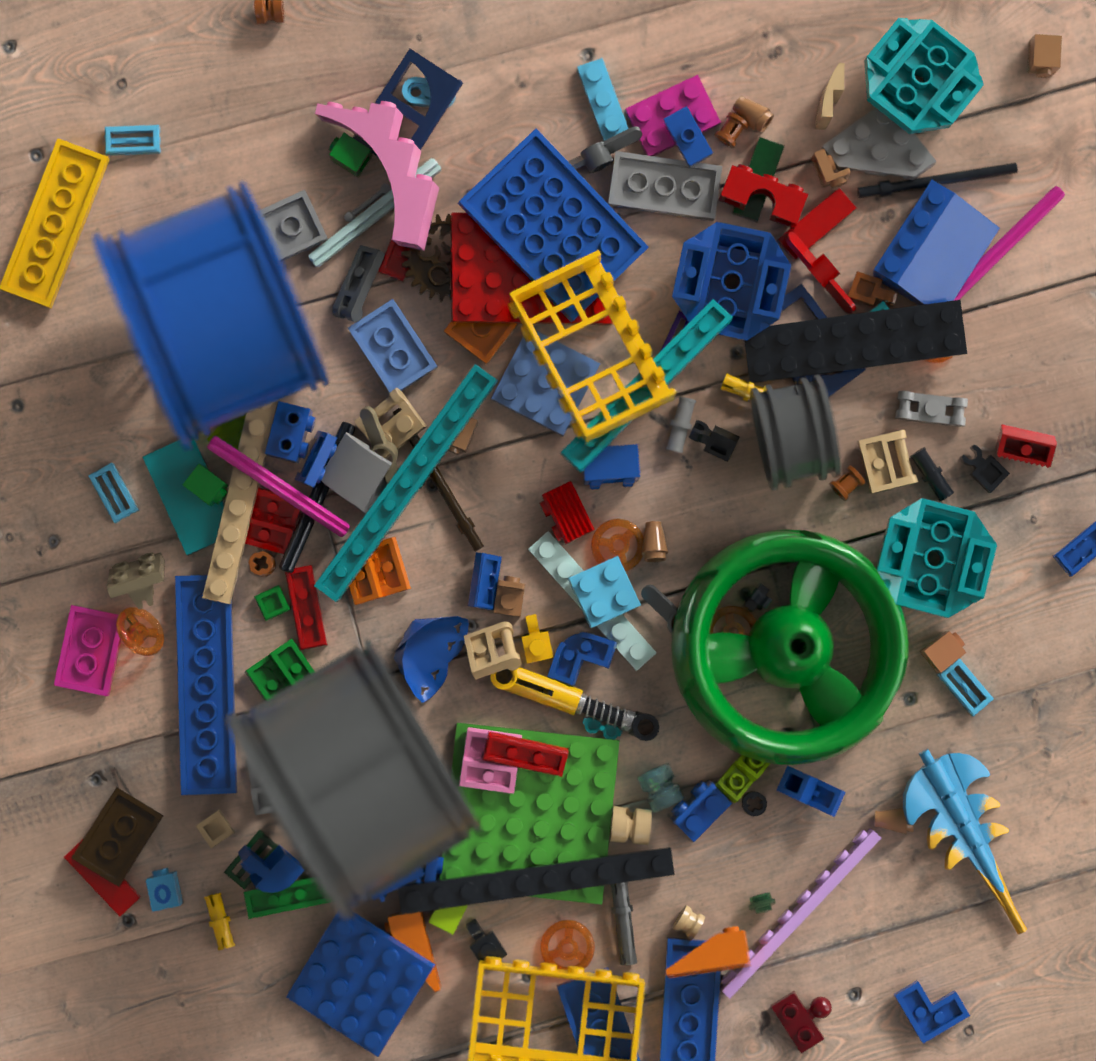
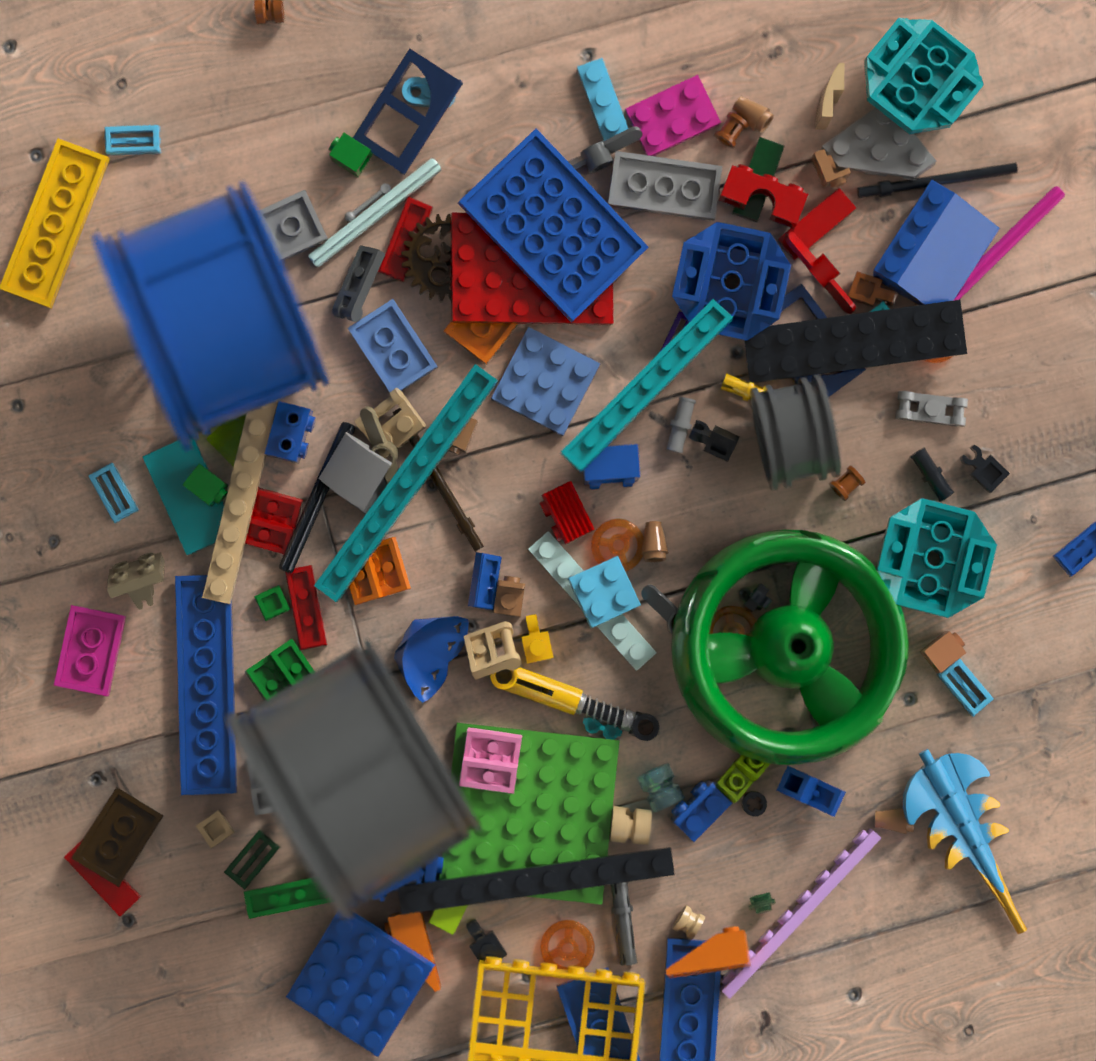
clear orange piece [116,607,164,656] -> none
dark azure brick [145,868,183,912] -> none
yellow pin [204,892,235,951] -> none
dark pink axle [207,436,350,537] -> none
blue brick [237,844,305,893] -> none
dark orange bush [249,551,276,576] -> none
blue plate [294,430,337,487] -> none
bright pink arch [315,101,439,250] -> none
red tile [482,731,569,777] -> none
yellow window [508,250,676,443] -> none
blue plate [547,632,618,686] -> none
blue plate [663,106,713,168] -> none
dark red plate [771,991,832,1054] -> none
tan plate [857,430,918,494] -> none
blue plate [894,980,970,1043] -> none
red brick [996,424,1057,468] -> none
medium nougat brick [1028,34,1062,78] -> none

